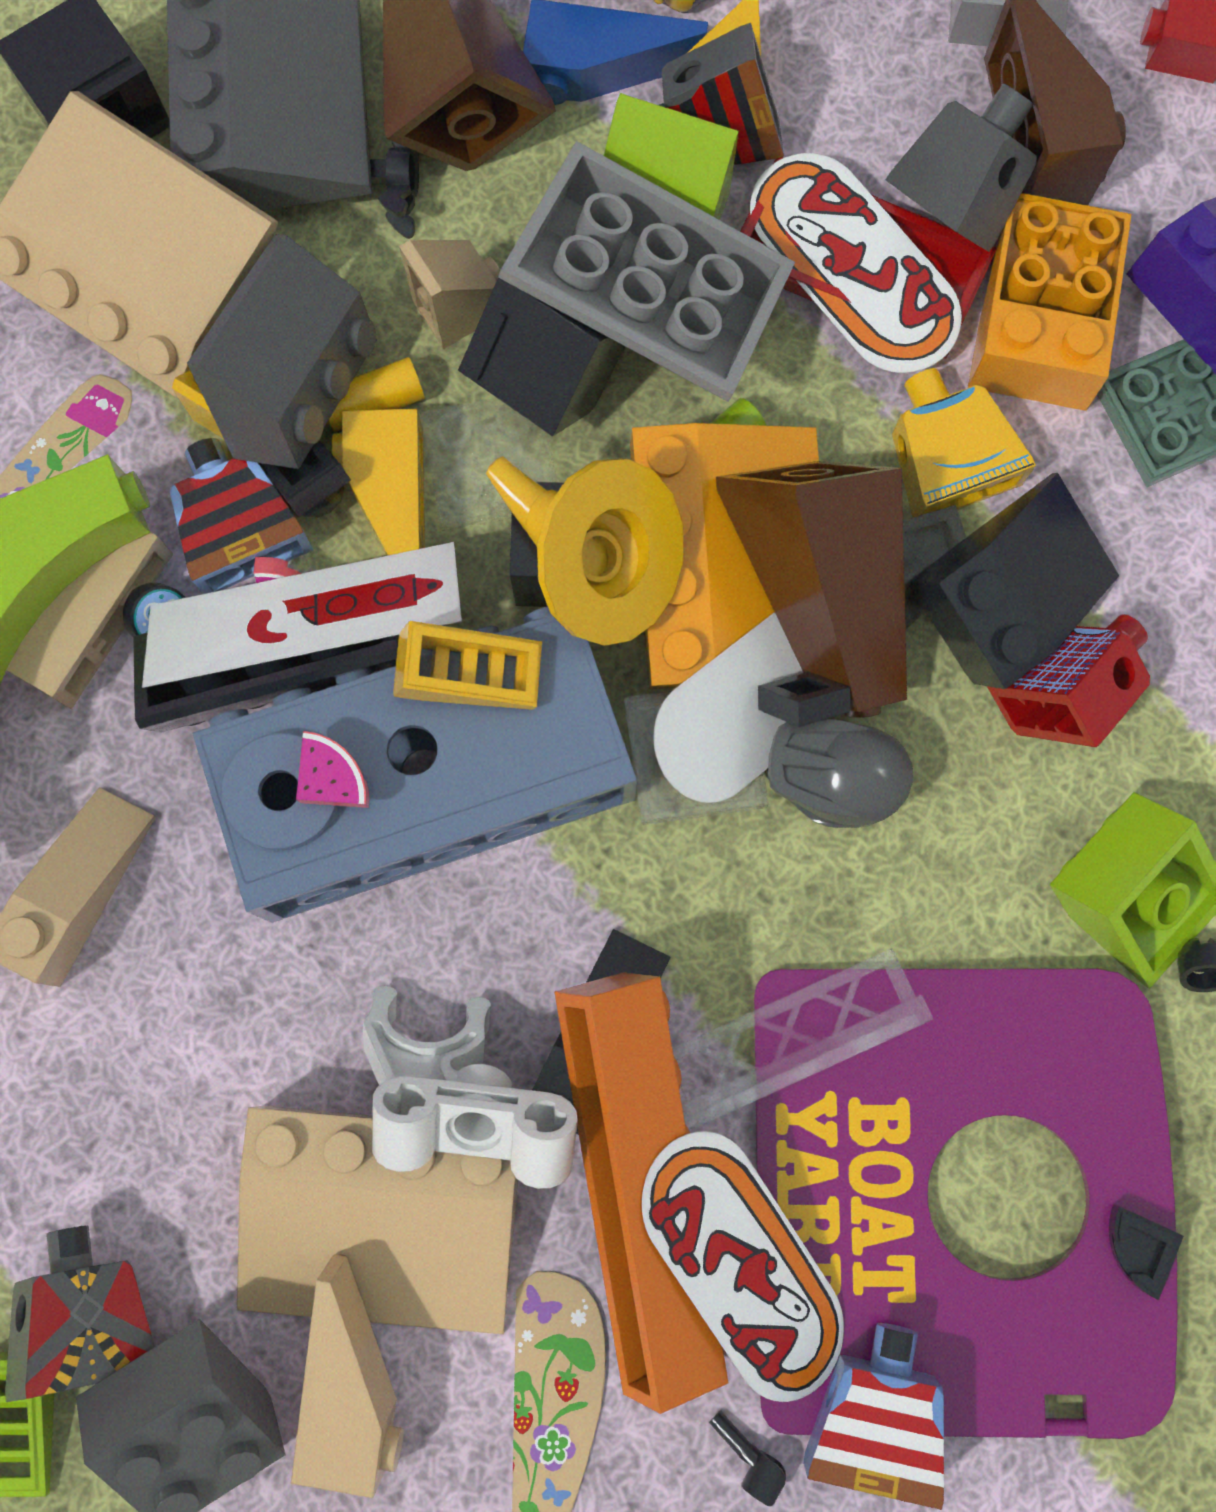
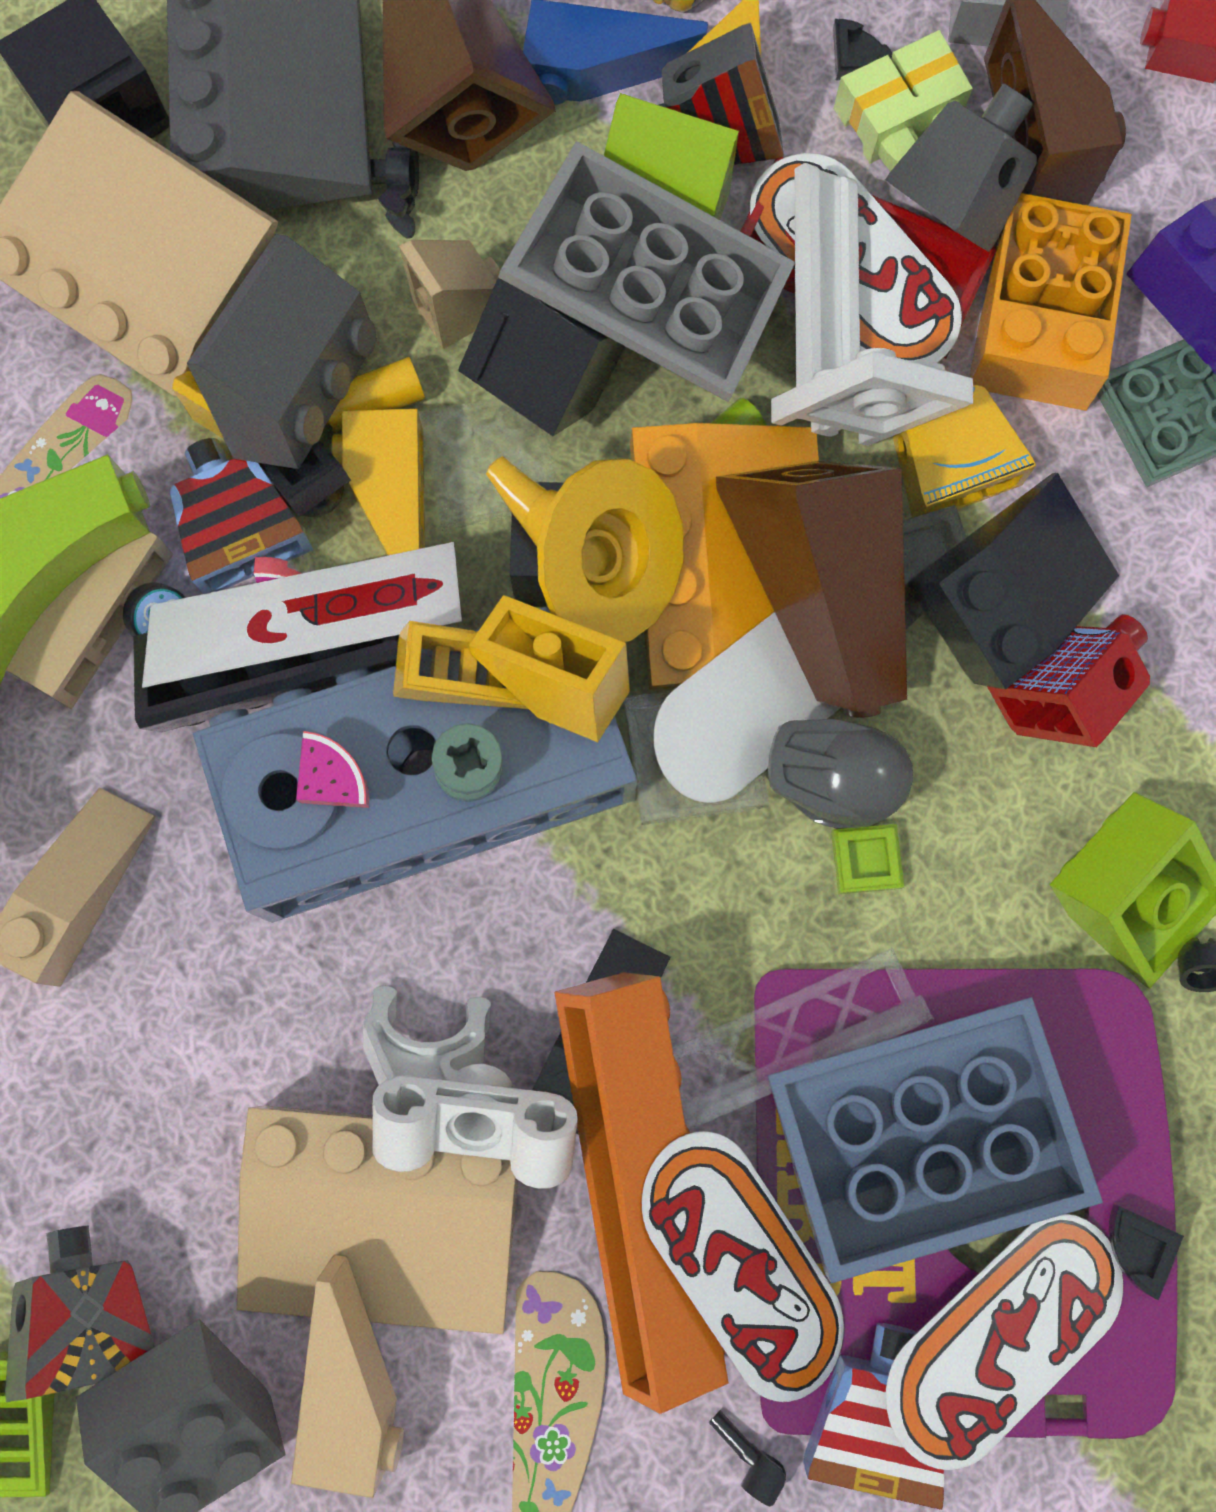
black tile [758,671,850,727] -> none
none -> sand green wheel [432,723,503,802]
none -> yellow slope [469,595,630,743]
none -> sand blue slope [767,997,1103,1283]
none -> white bracket [771,163,973,446]
none -> lime tile [831,824,904,895]
none -> black tile [833,19,892,80]
none -> yellowish green hips [833,30,973,172]
none -> sticker [886,1214,1123,1470]

